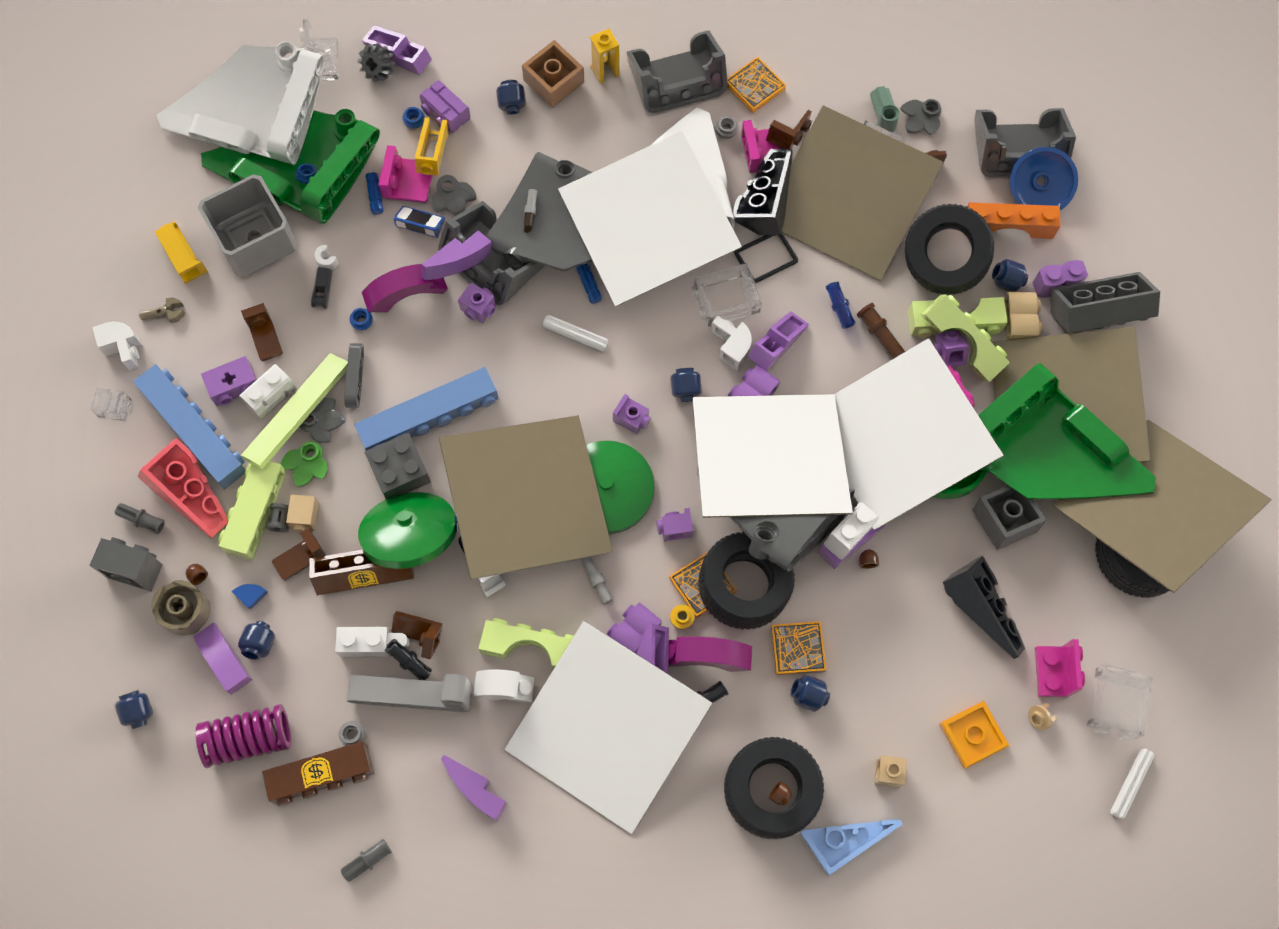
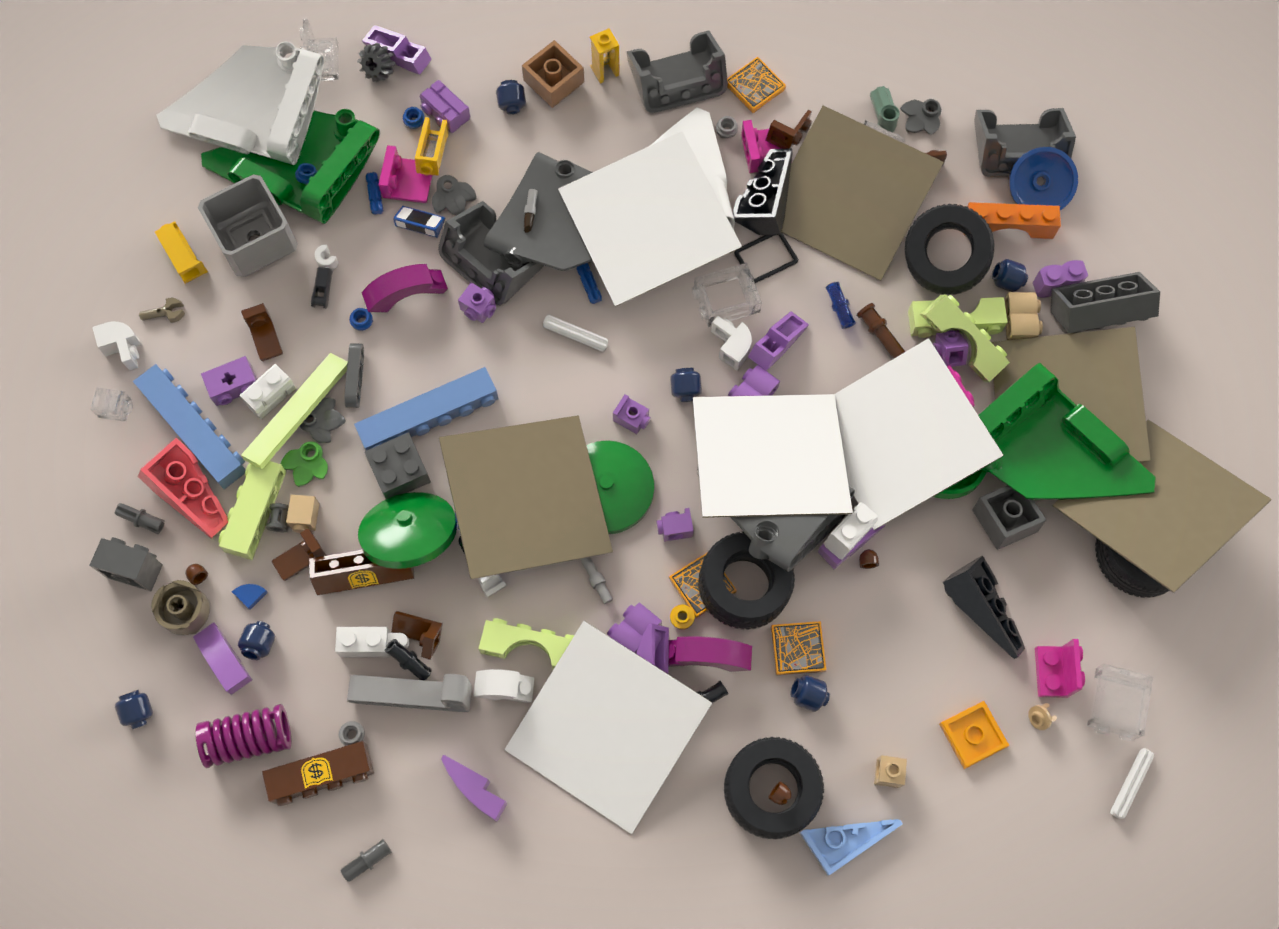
medium lavender slope [422,231,492,280] -> none

